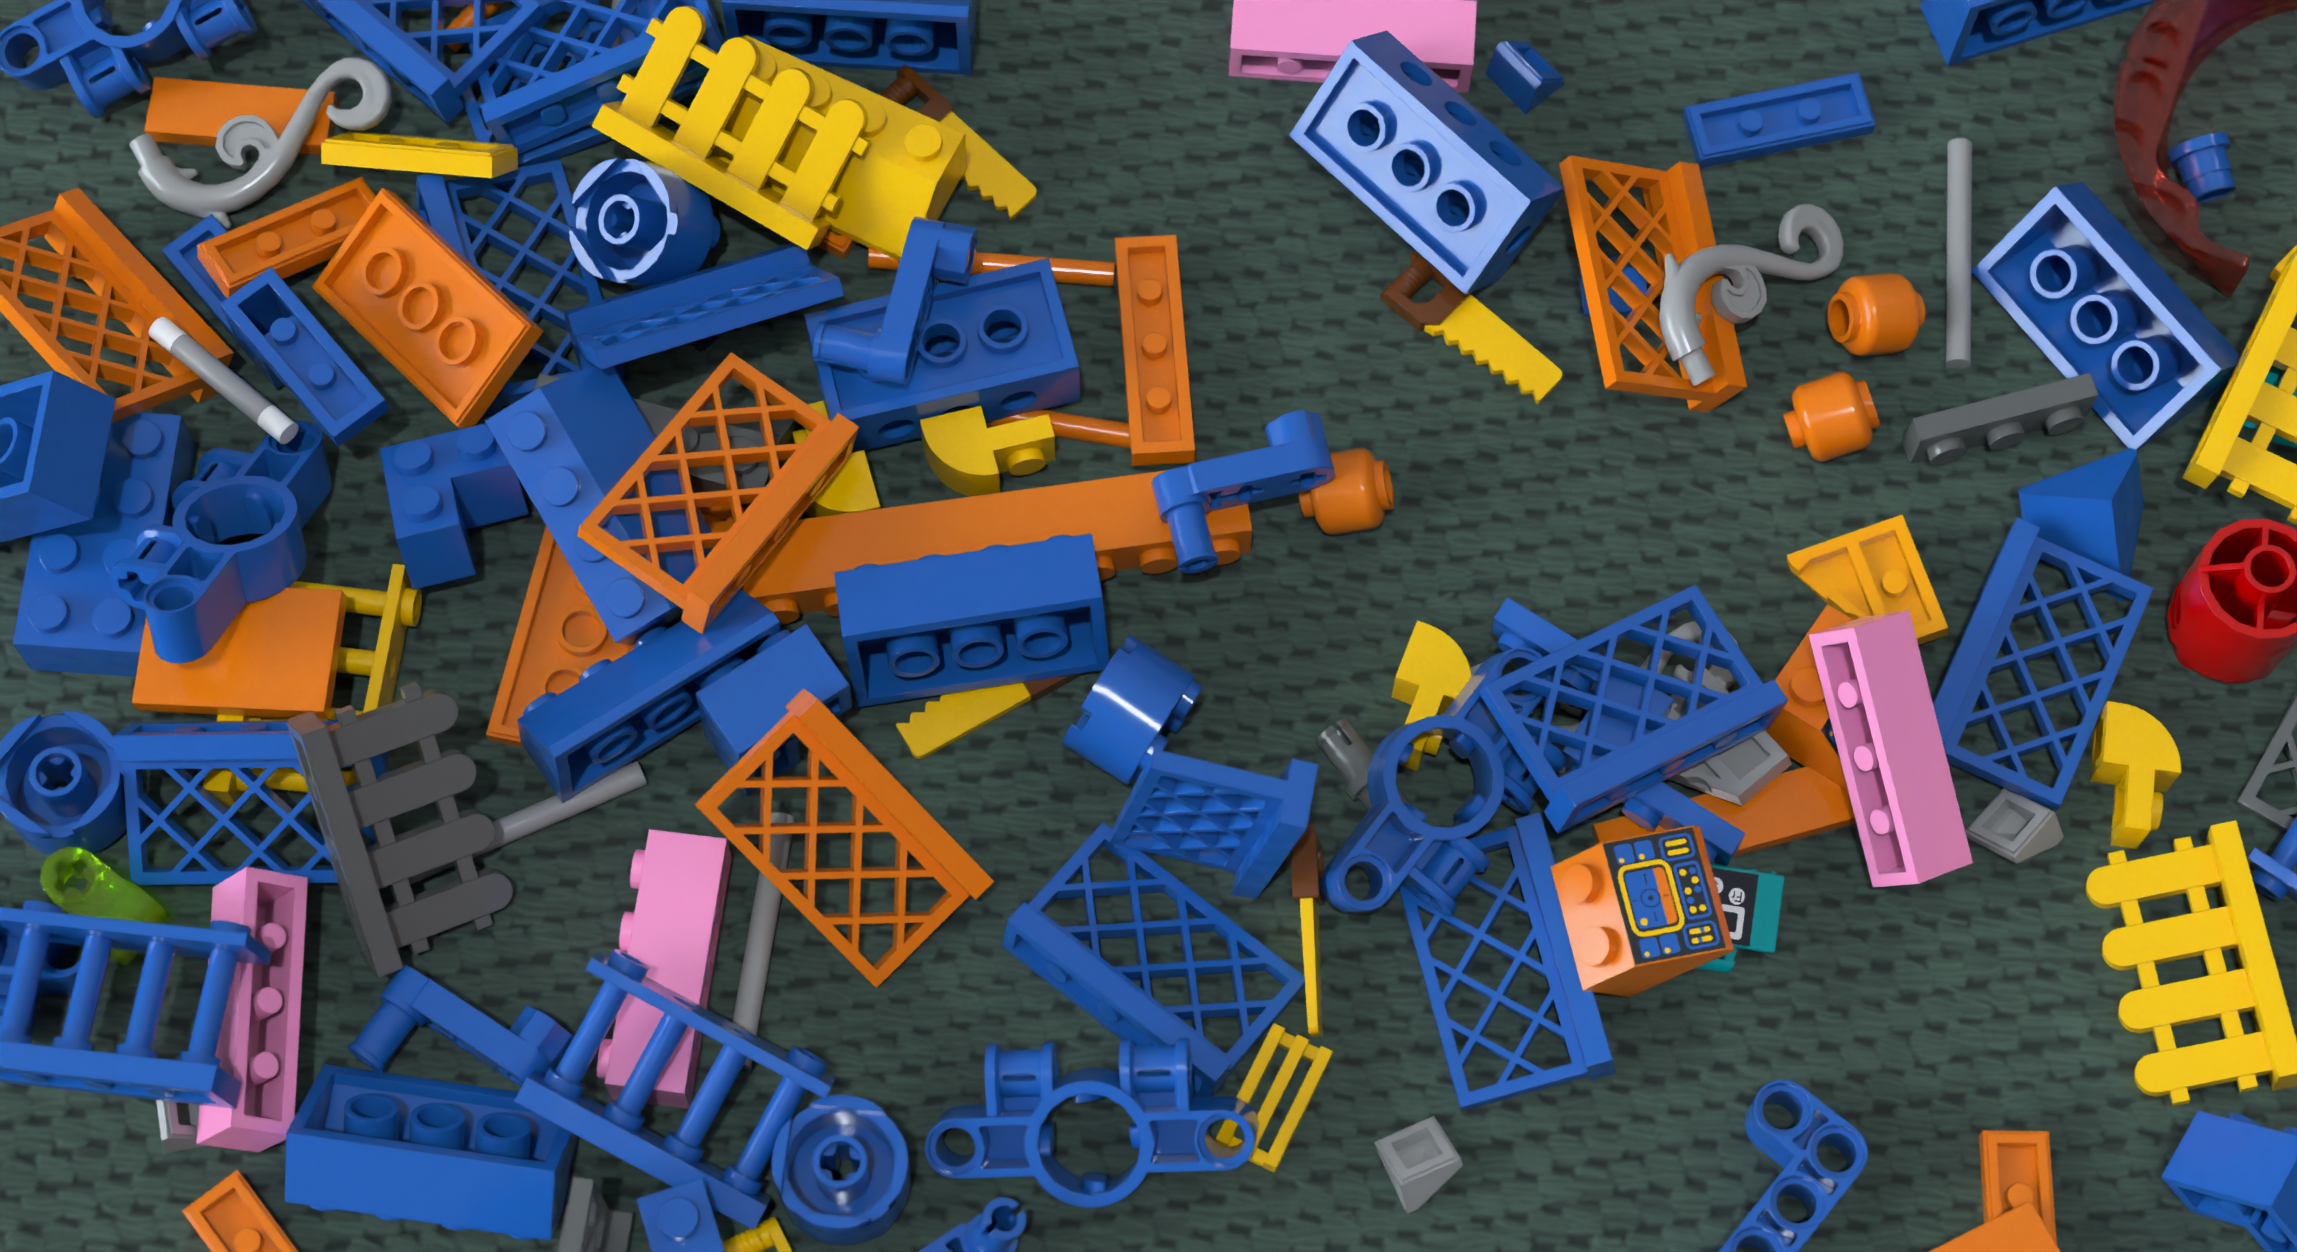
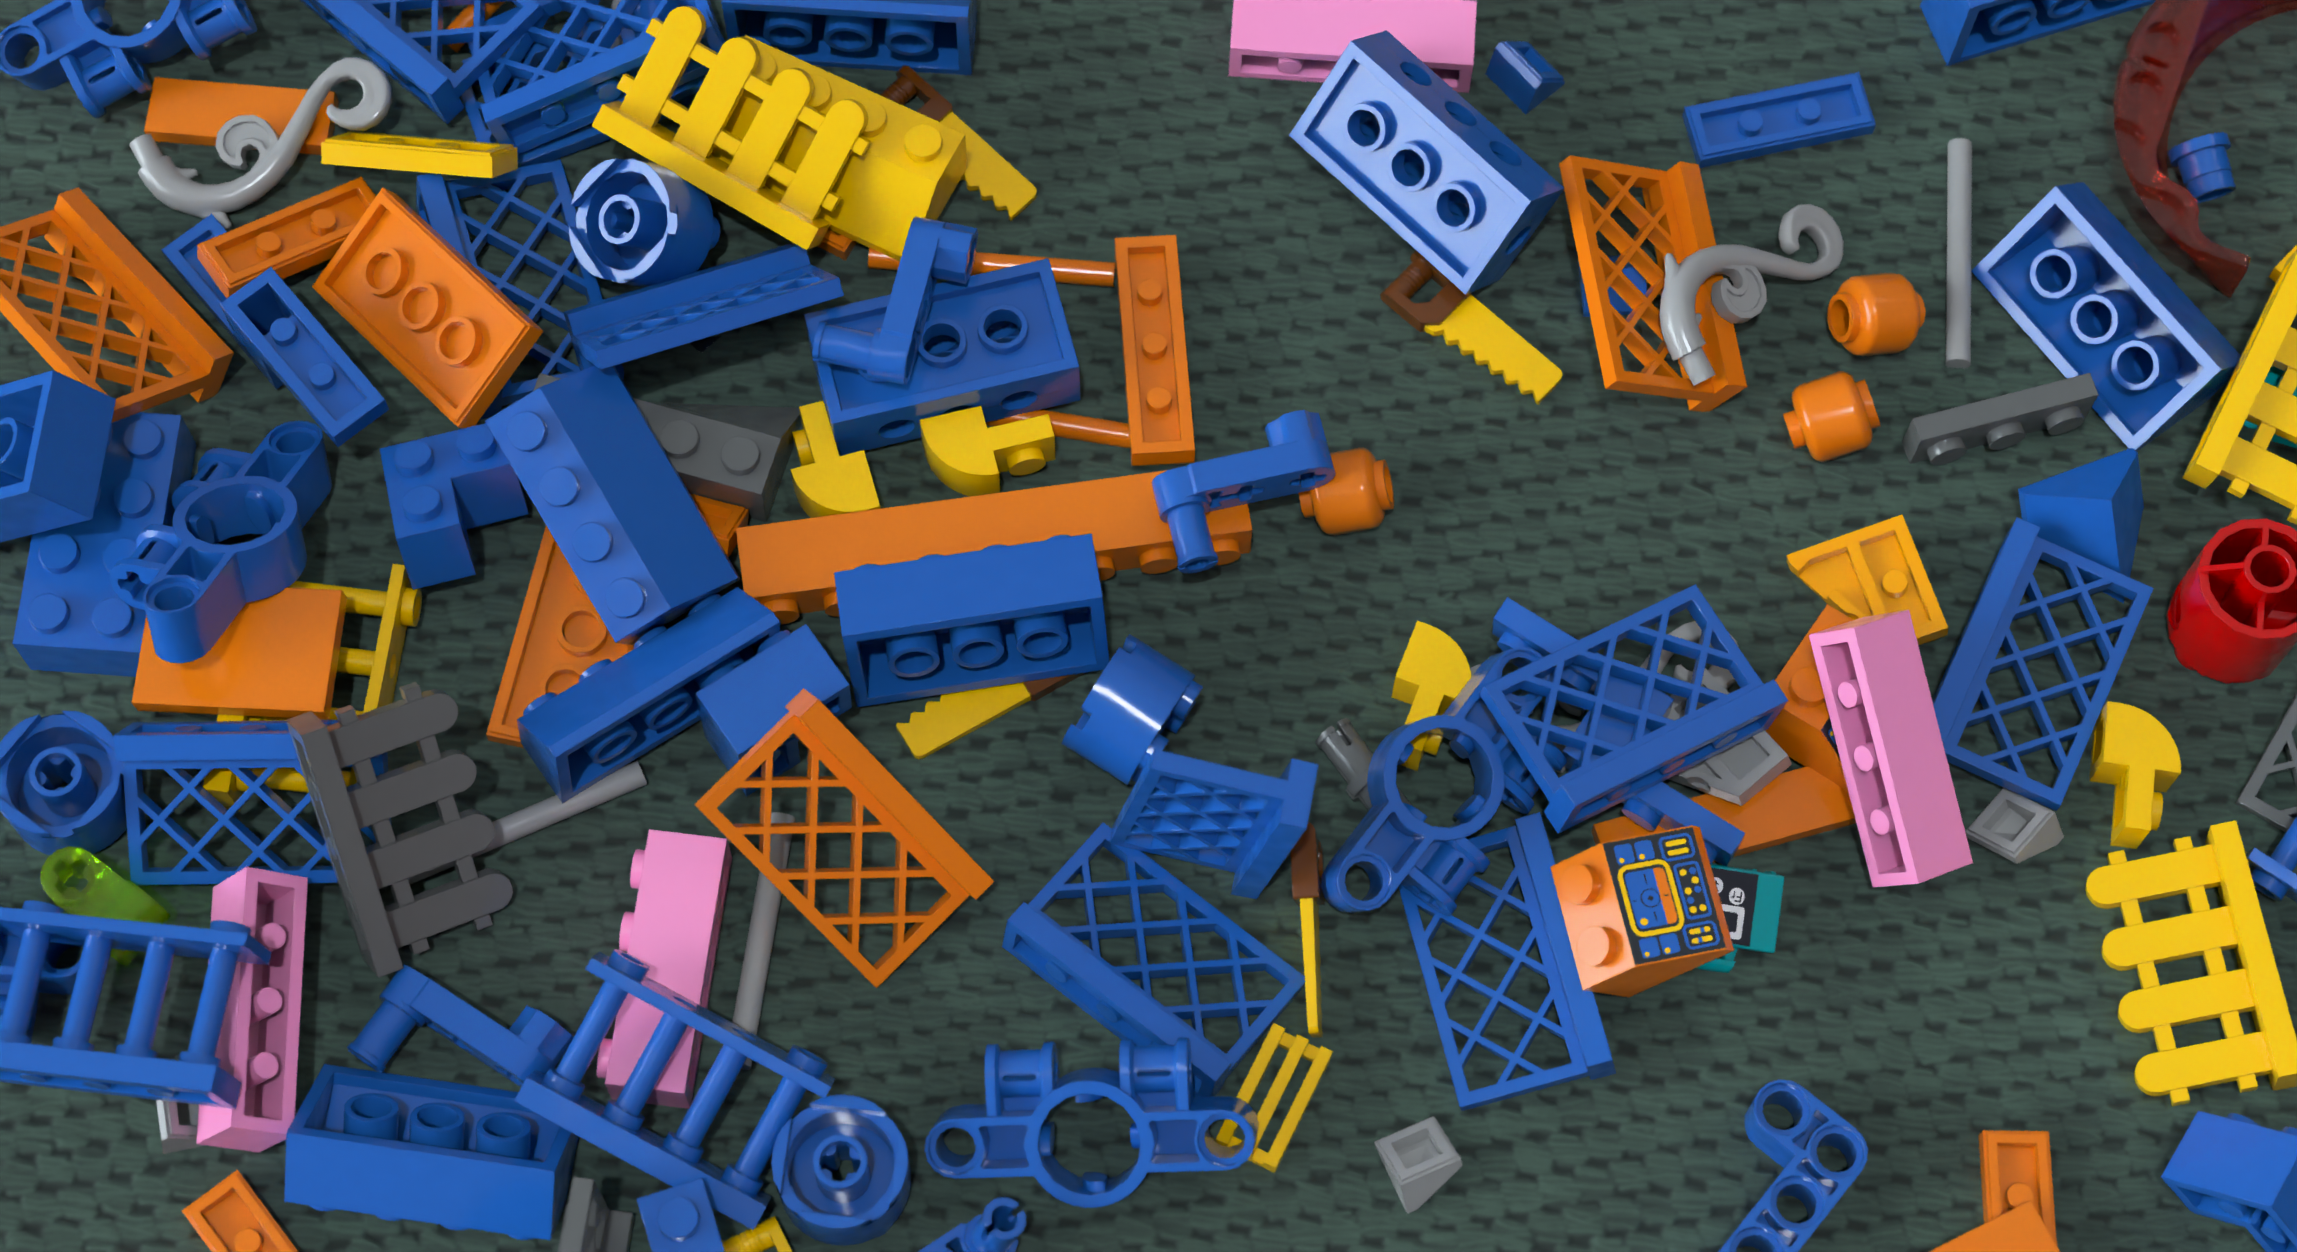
light grey bar [149,316,299,444] -> none
orange fence [577,352,859,634] -> none

